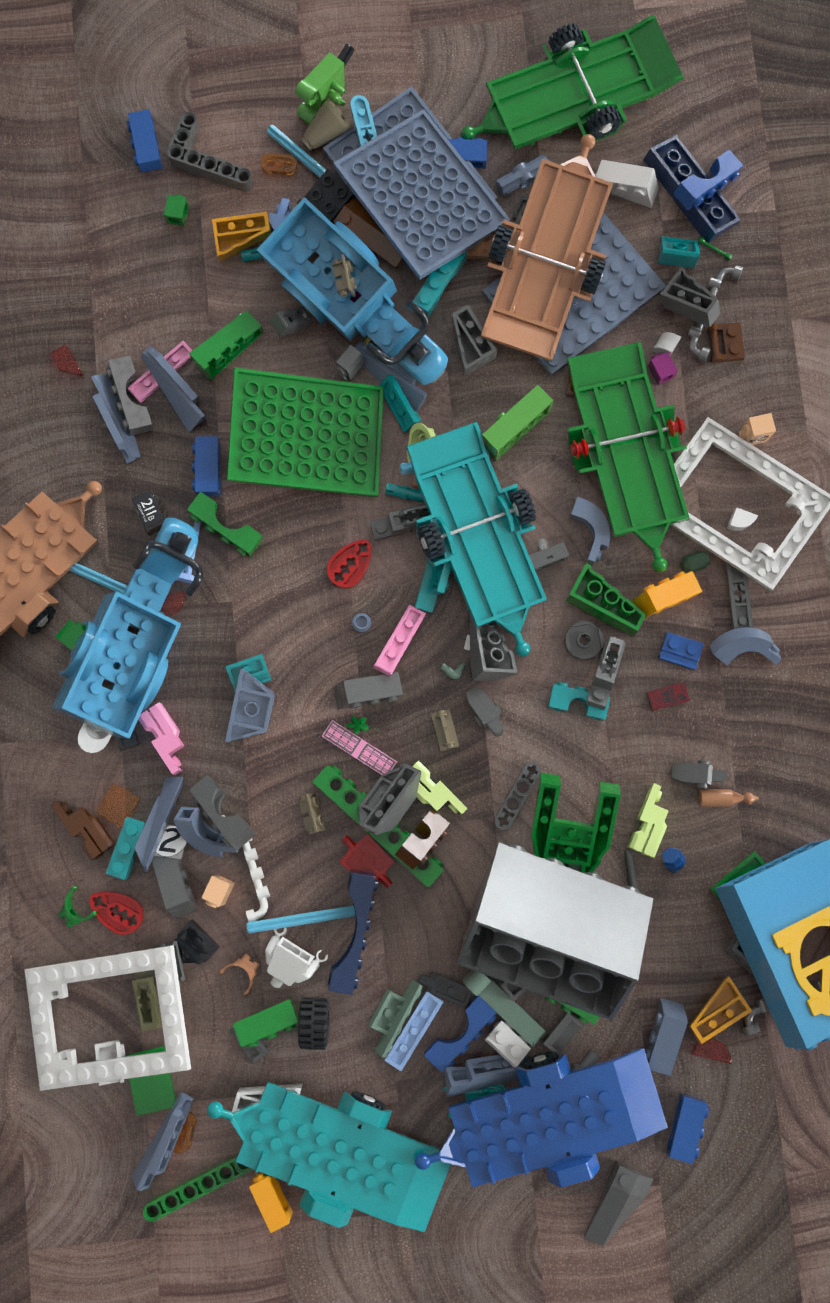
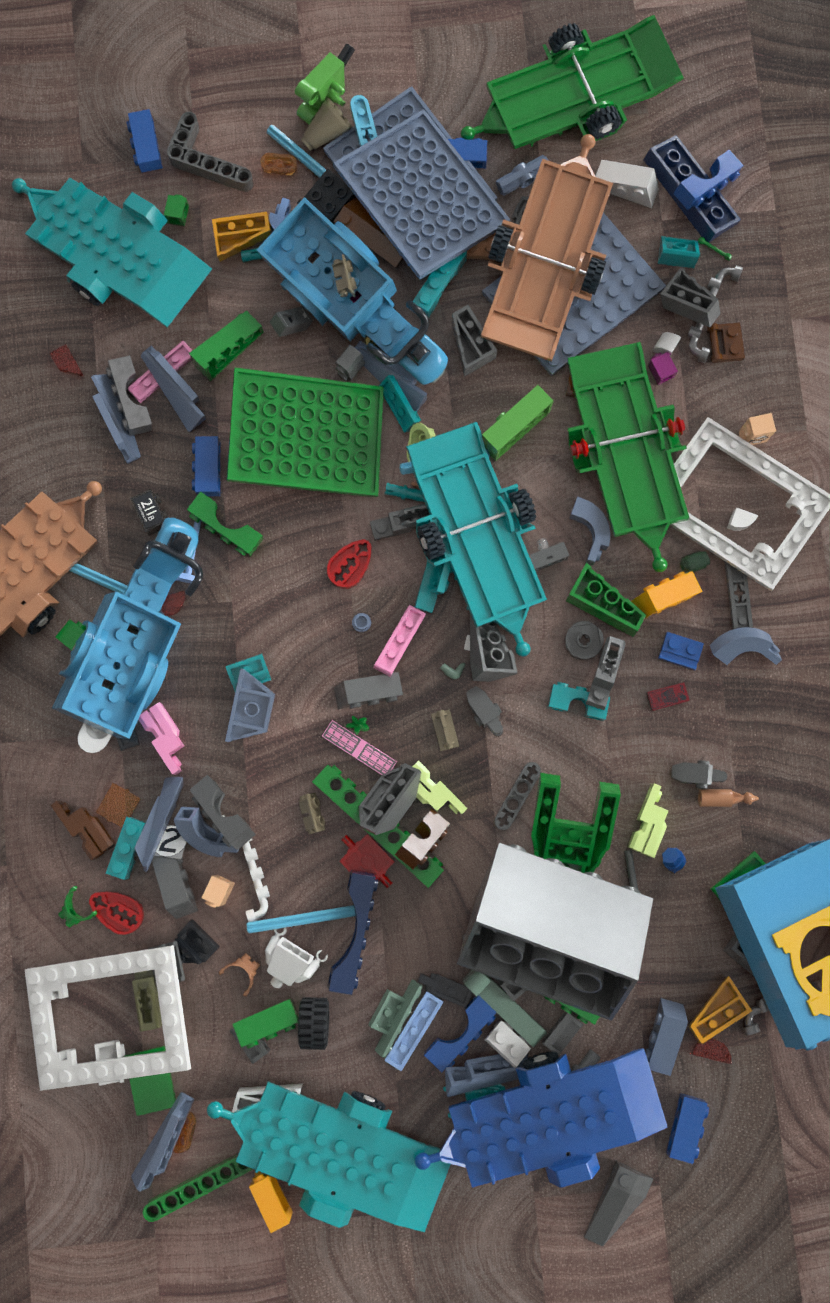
none -> teal piece [12,178,212,328]

